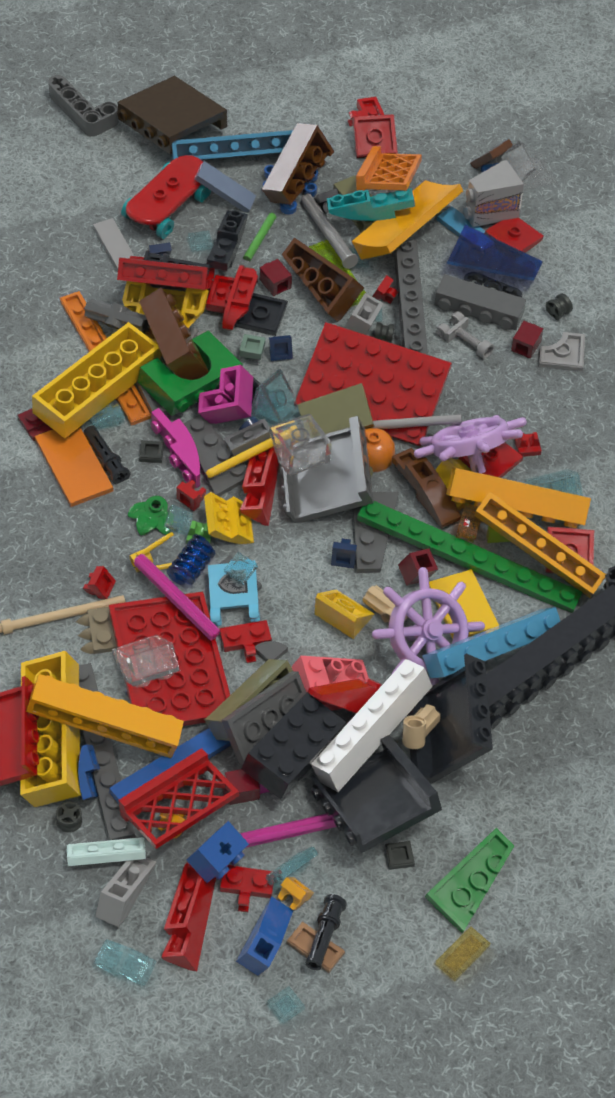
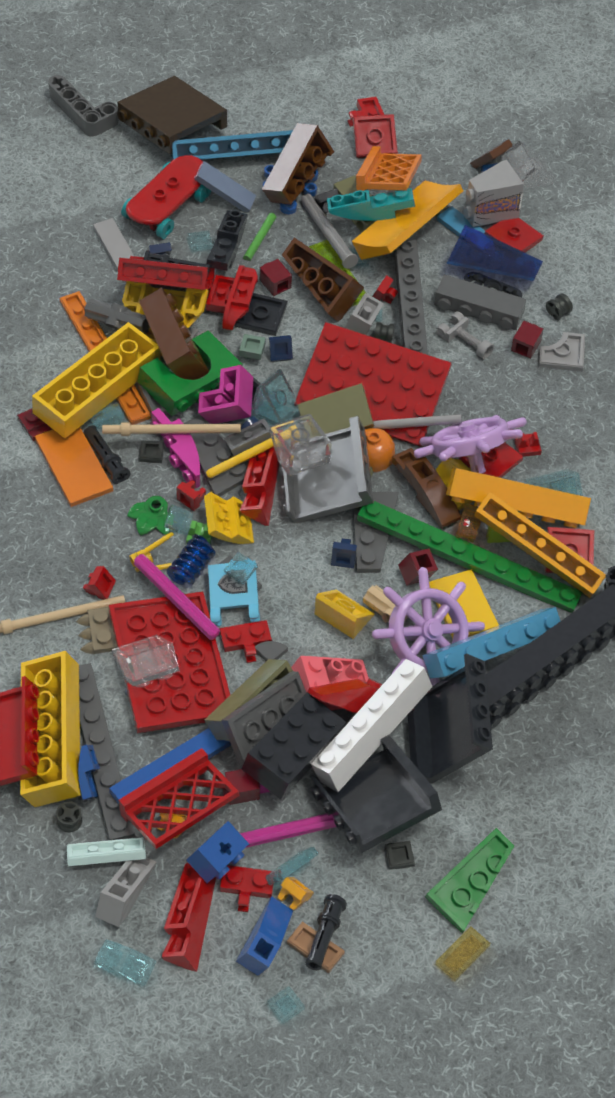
light orange brick [26,674,184,758] -> none
tan piece [402,705,440,749] -> none
none -> tan bar [102,422,241,436]

